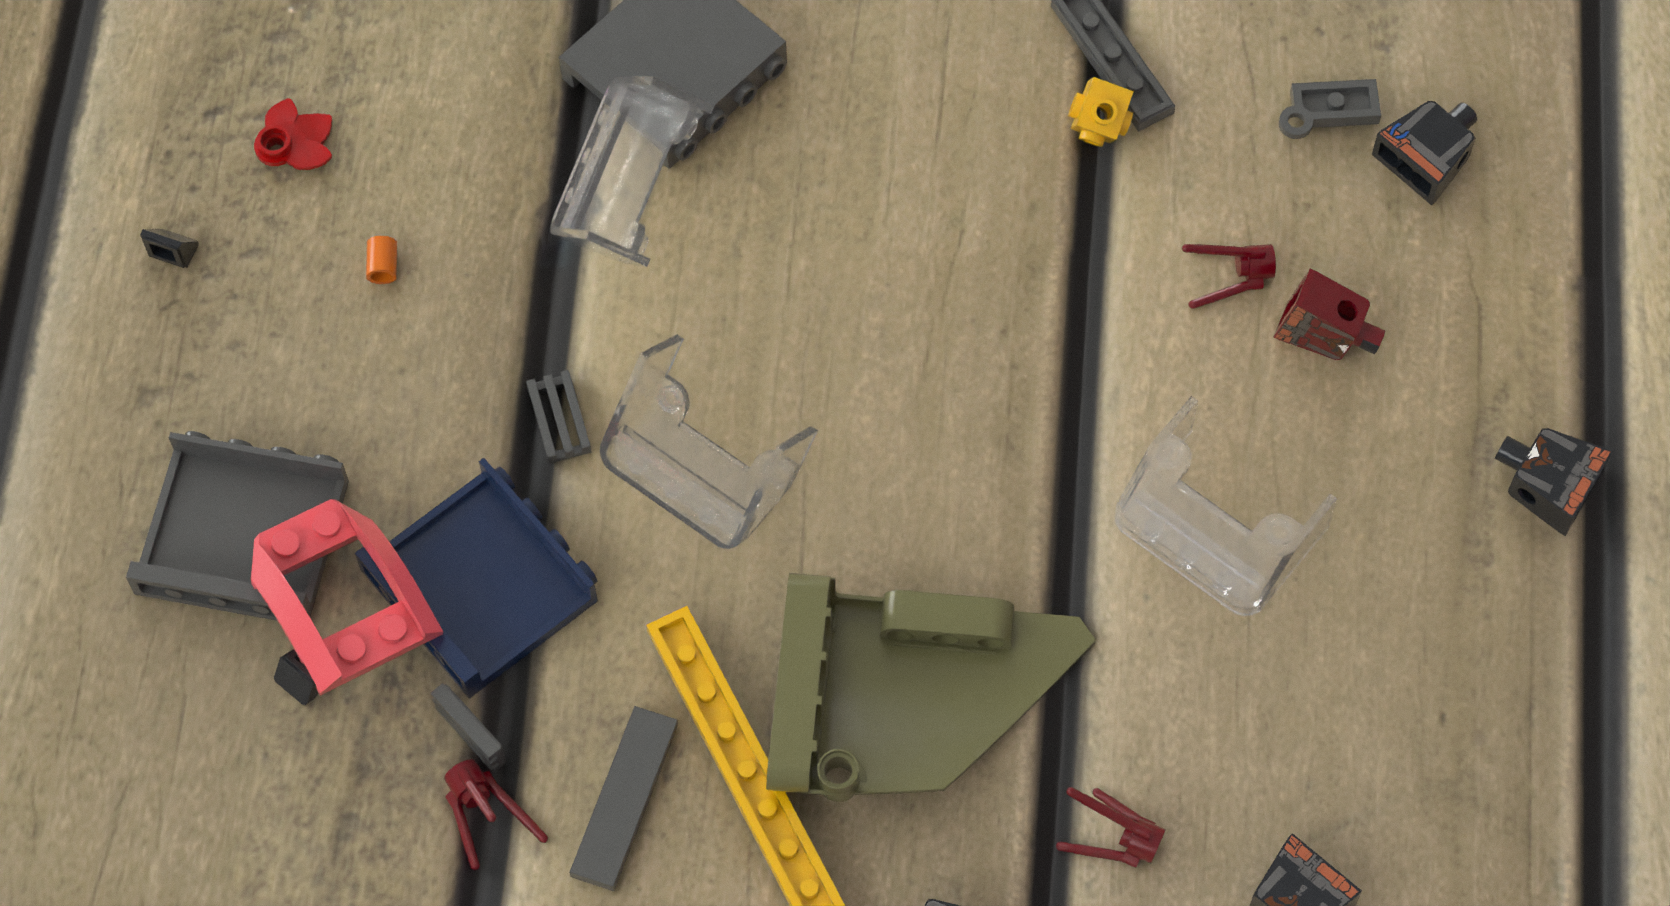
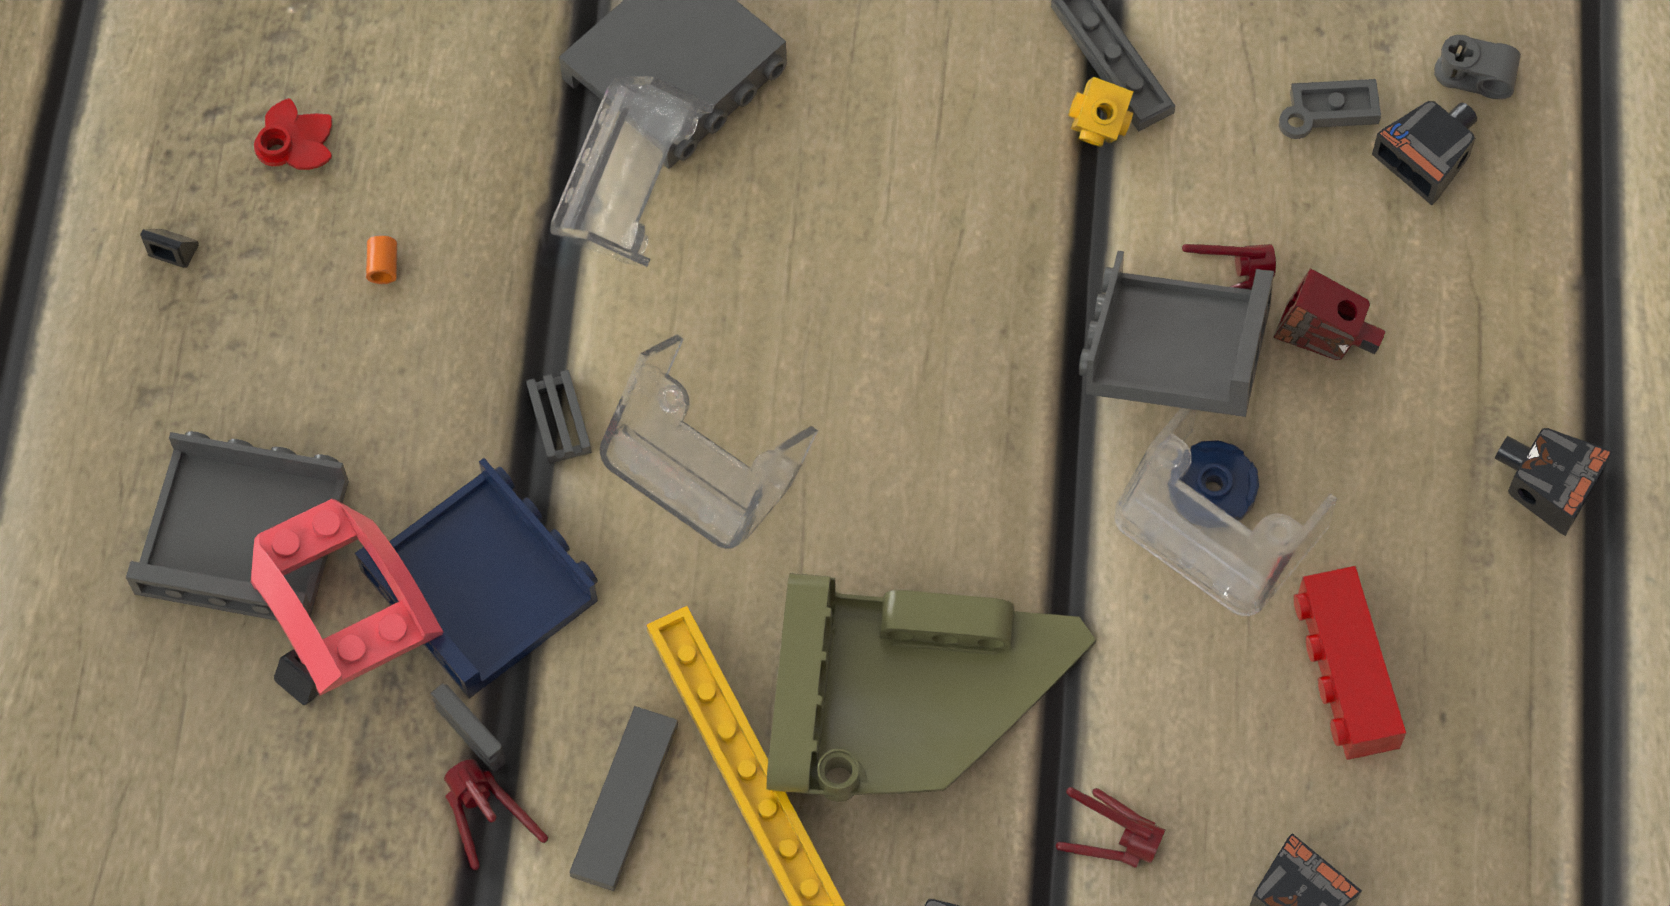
none -> dark grey panel [1079,251,1274,417]
none -> dark blue plate [1169,440,1259,527]
none -> red brick [1294,566,1406,760]
none -> dark grey piece [1434,35,1521,99]

